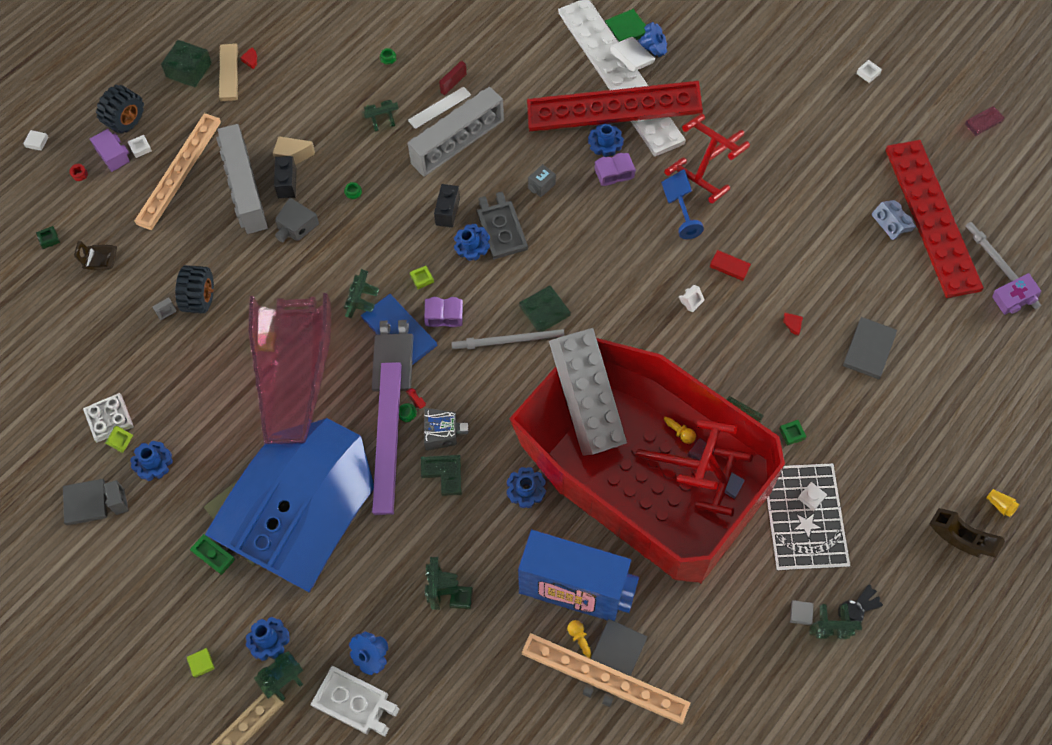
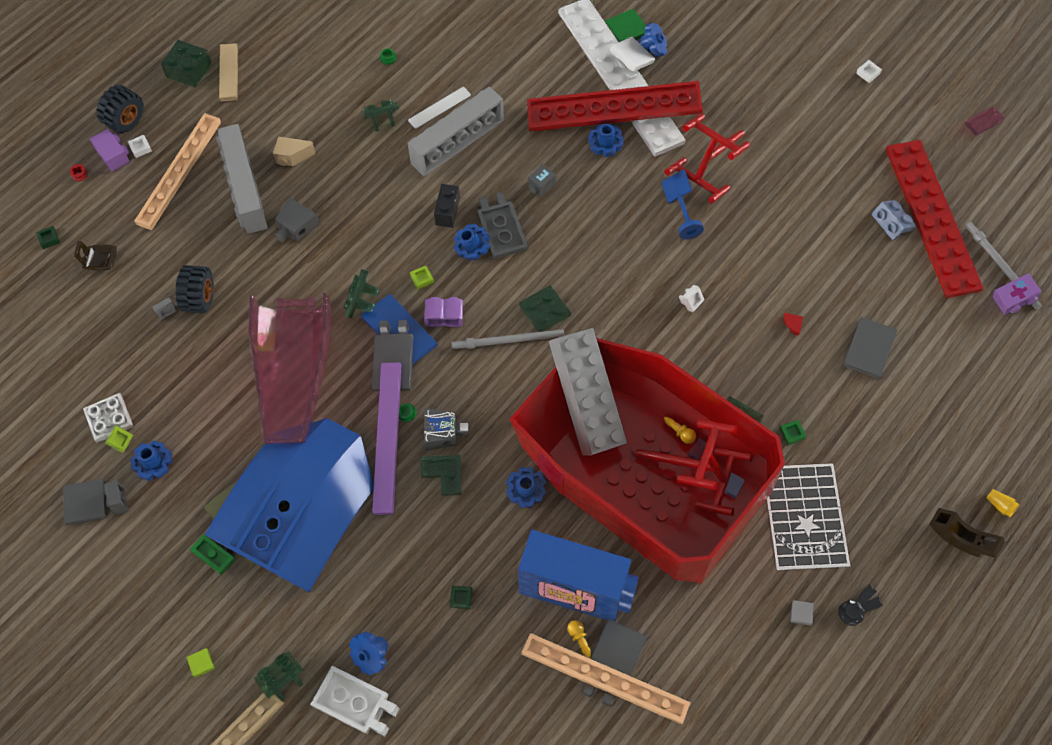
white tile [23,130,48,151] -> none
red tile [240,47,257,69] -> none
blue plant [246,617,289,661] -> none
black brick [274,156,297,199] -> none
green plate [344,182,362,199] -> none
red tile [406,388,426,409] -> none
clear green plate [425,557,459,610] -> none
dark red tile [439,61,467,95] -> none
medium lavender brick [594,153,636,186] -> none
red tile [710,250,751,281] -> none
white plate [798,482,827,511] -> none
clear green plate [809,604,862,639] -> none

